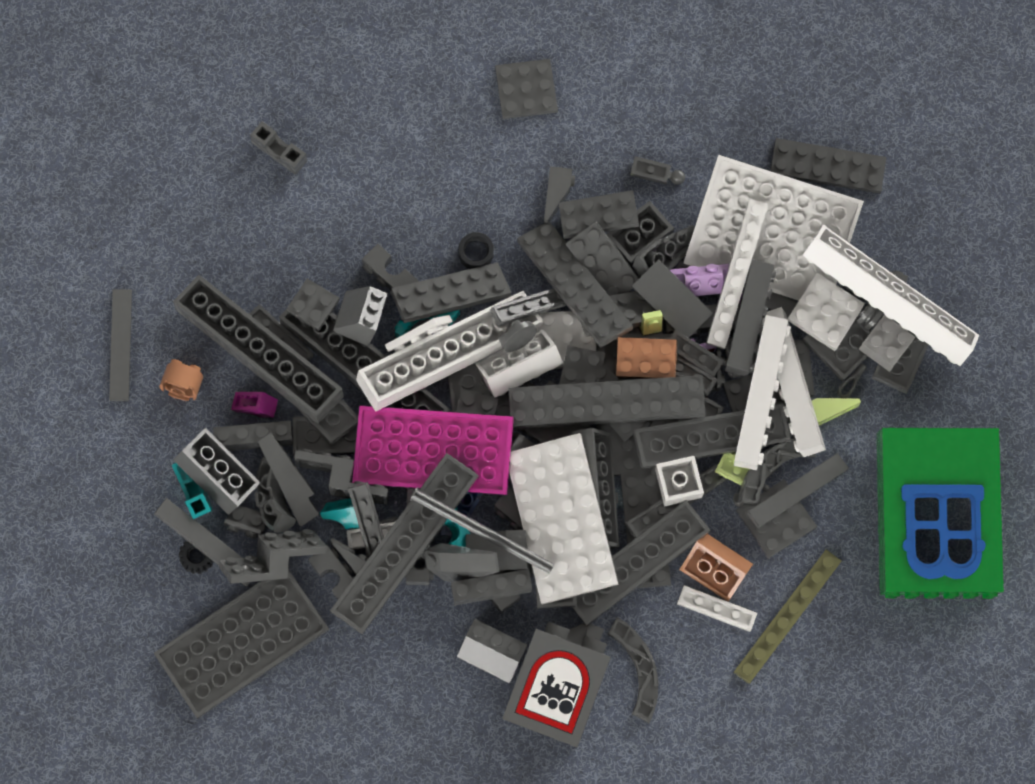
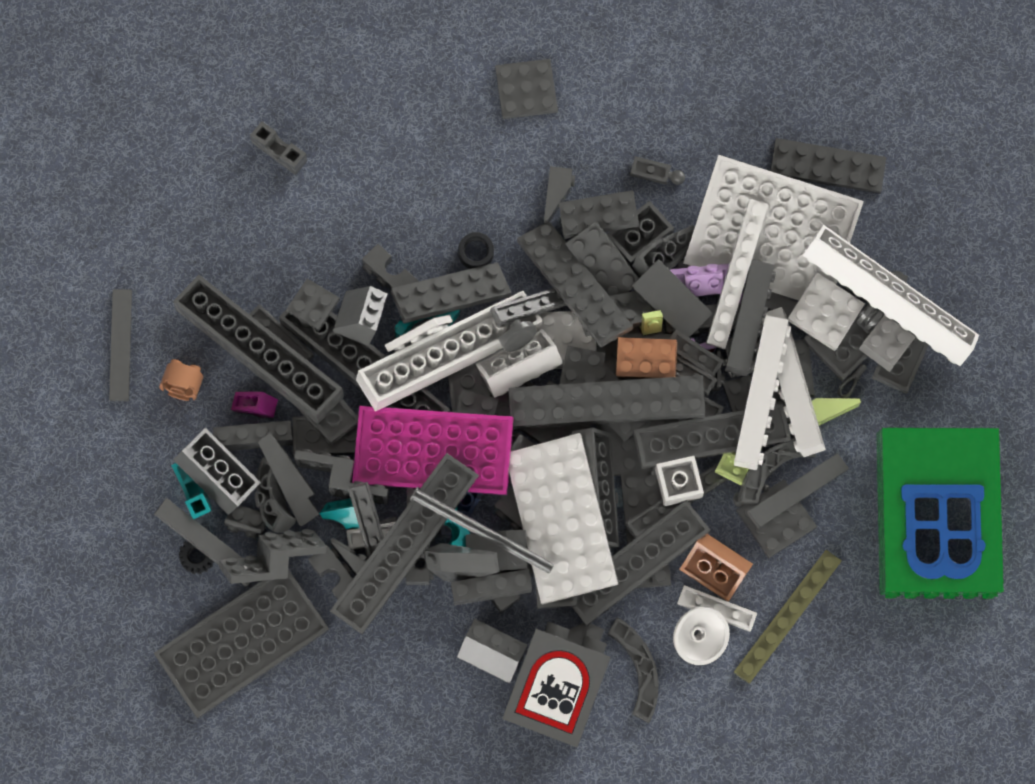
none -> white dish [673,607,730,665]

